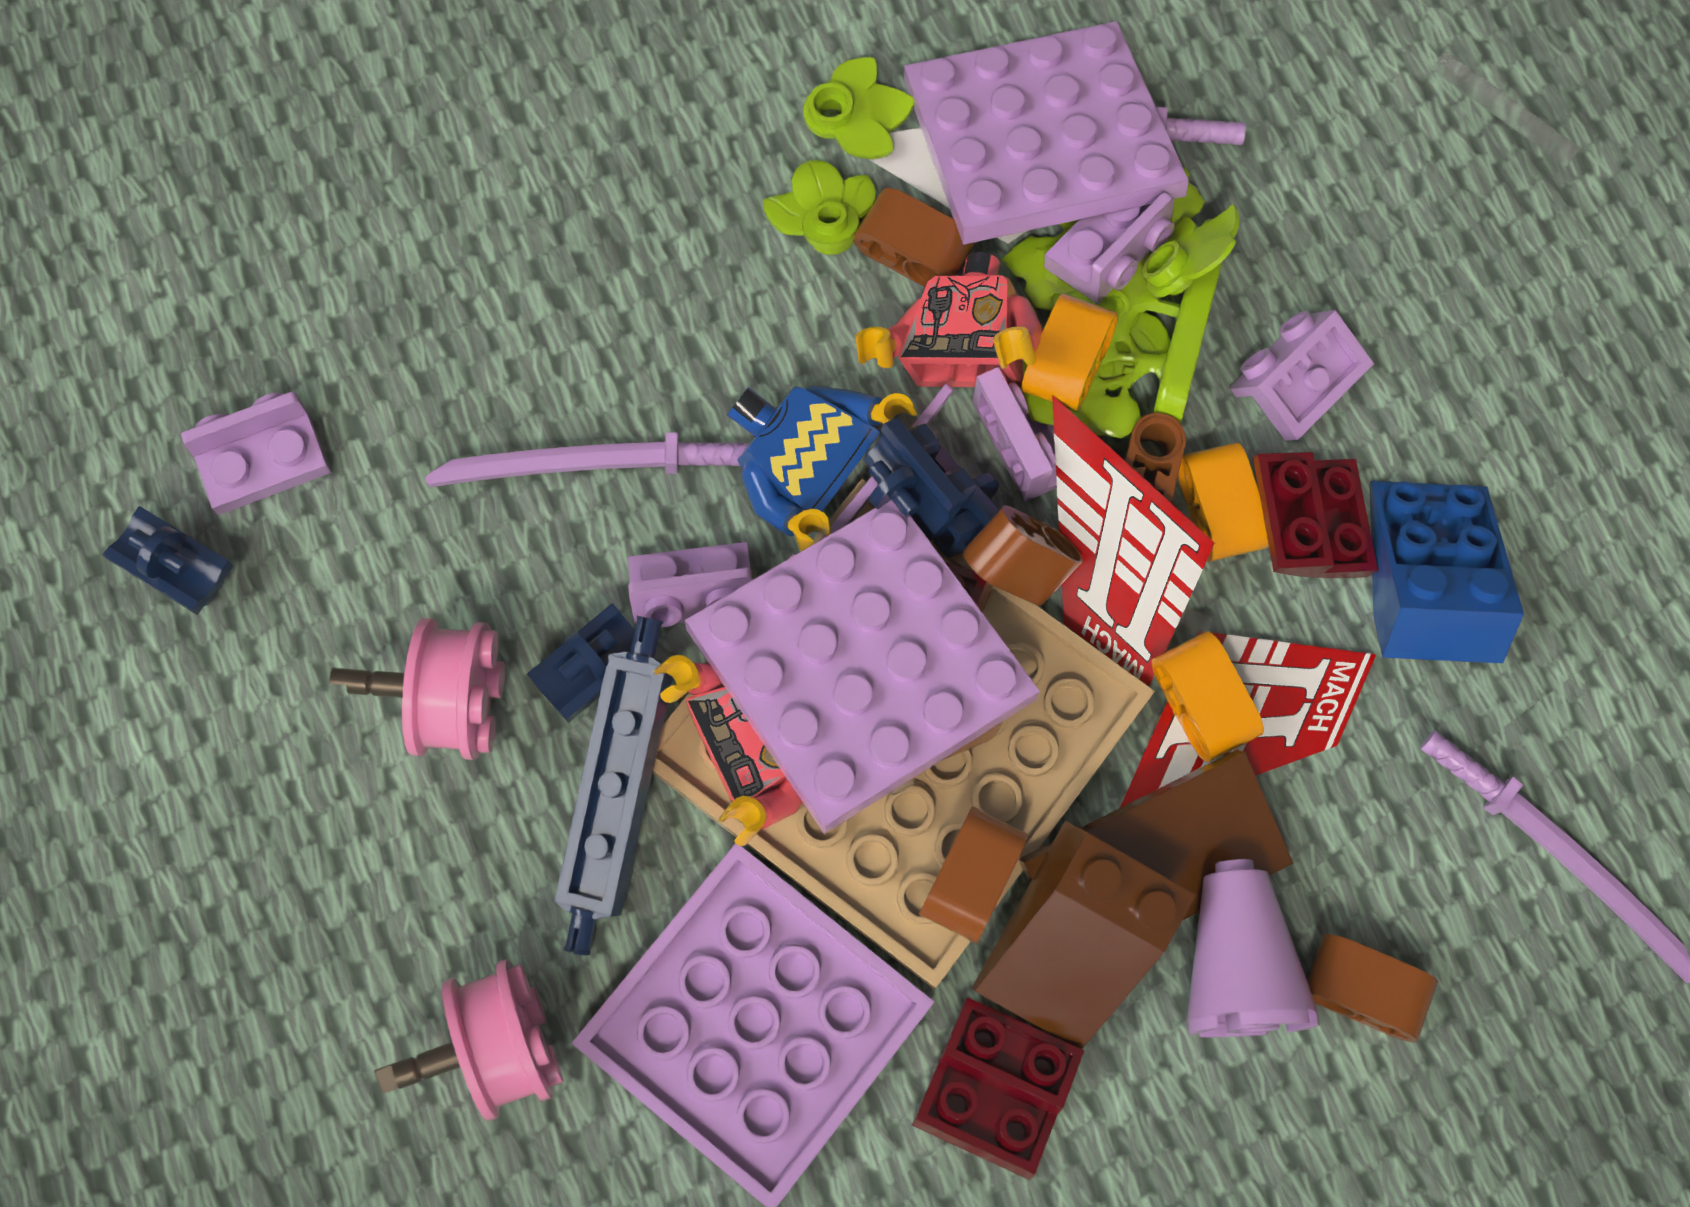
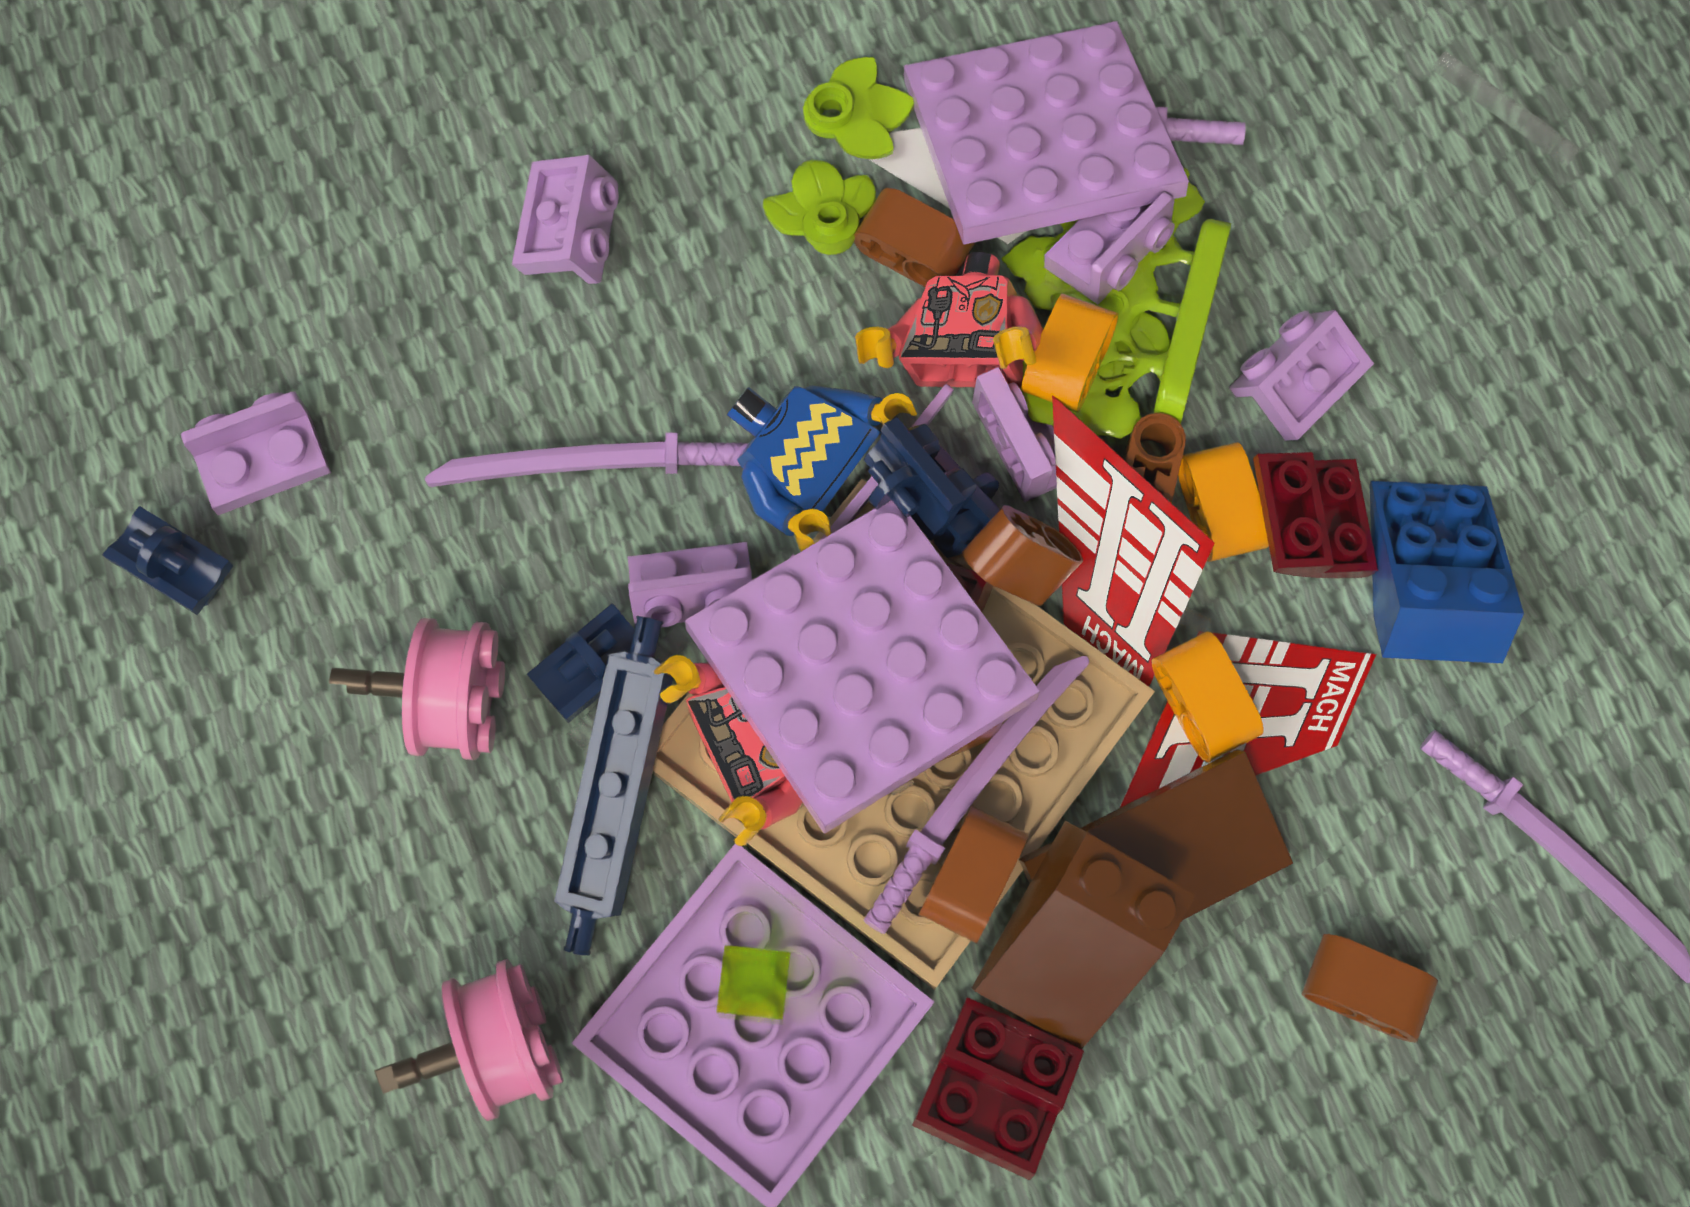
lime plate [1142,204,1240,297] -> none
lavender cone [1187,859,1320,1038] -> none
none -> lavender bracket [512,155,619,284]
none -> clear neon green brick [716,945,791,1025]
none -> lavender sword [864,656,1089,934]

